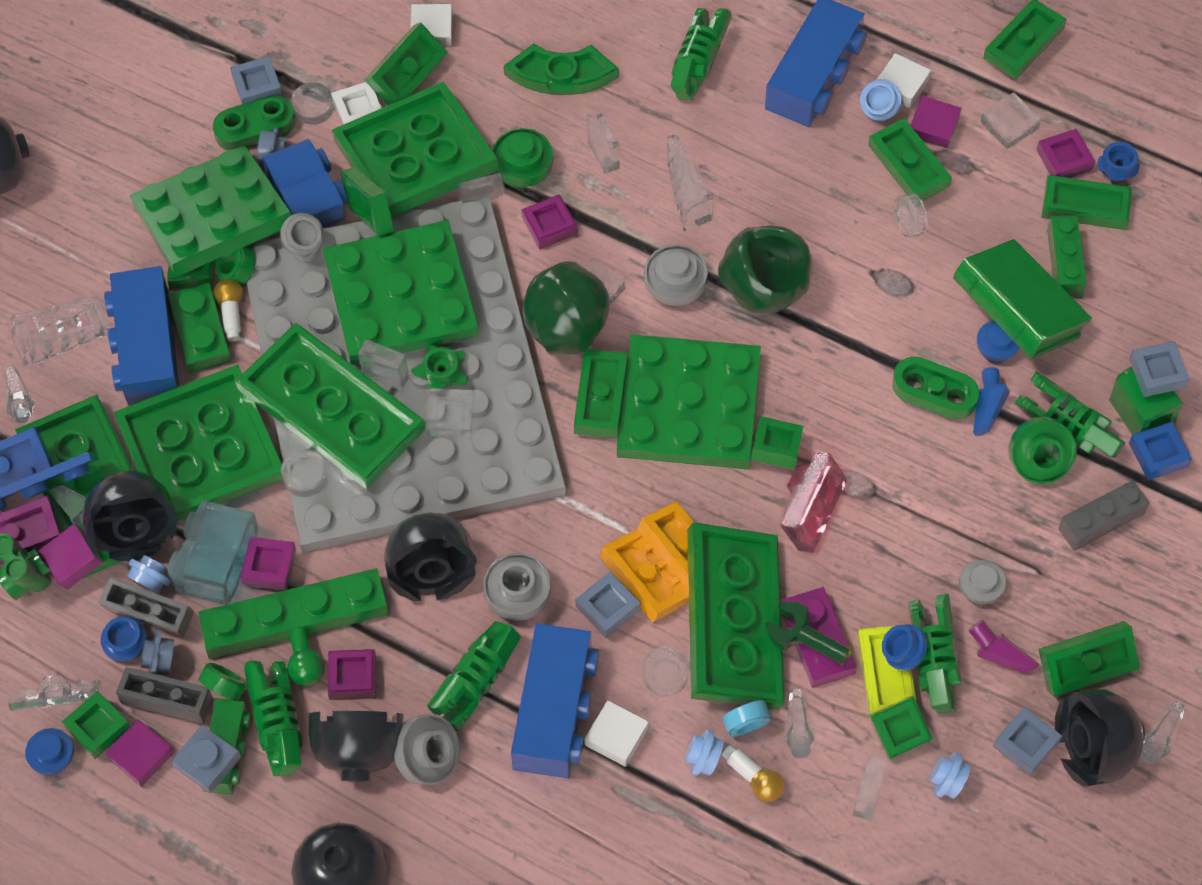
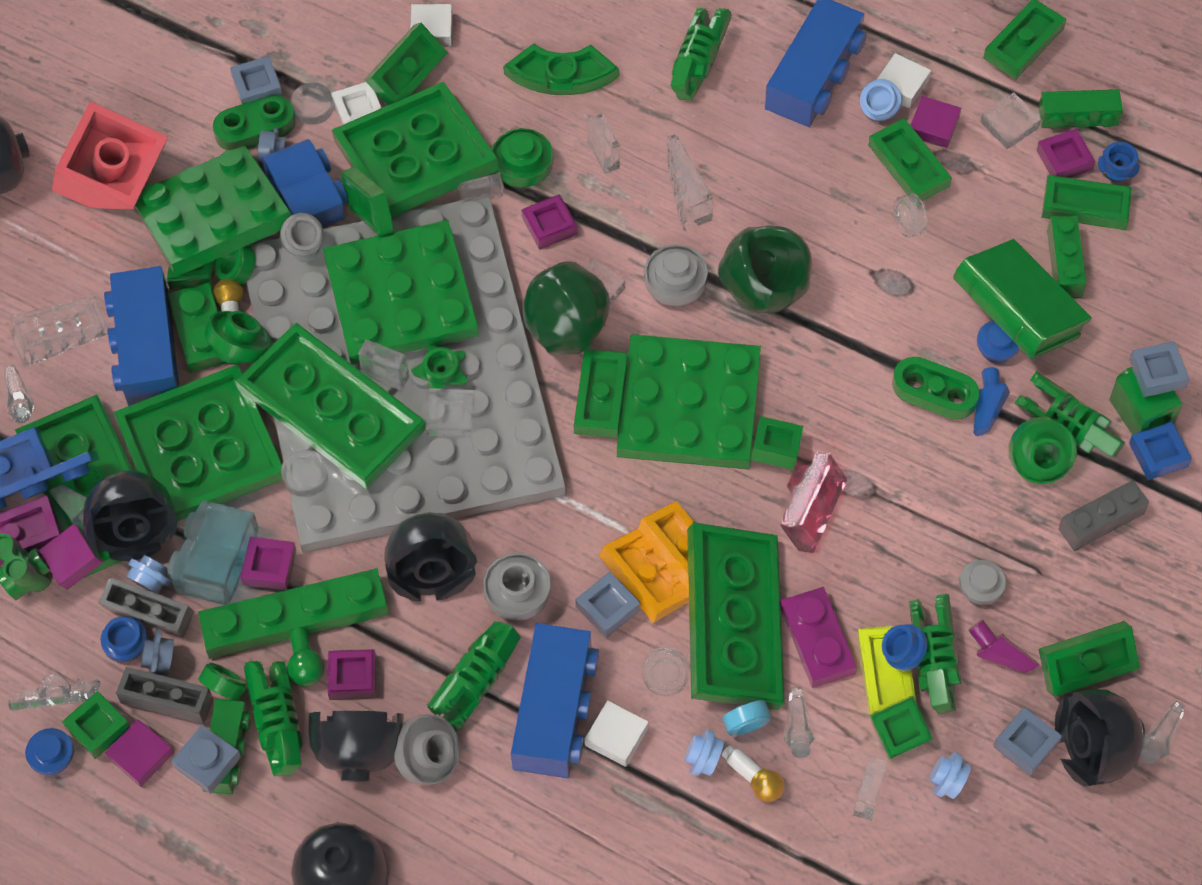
dark green bar [766,602,852,666] -> none
none -> coral slope [52,101,168,210]
none -> green plate [204,311,271,364]
none -> green piece [1038,89,1123,129]

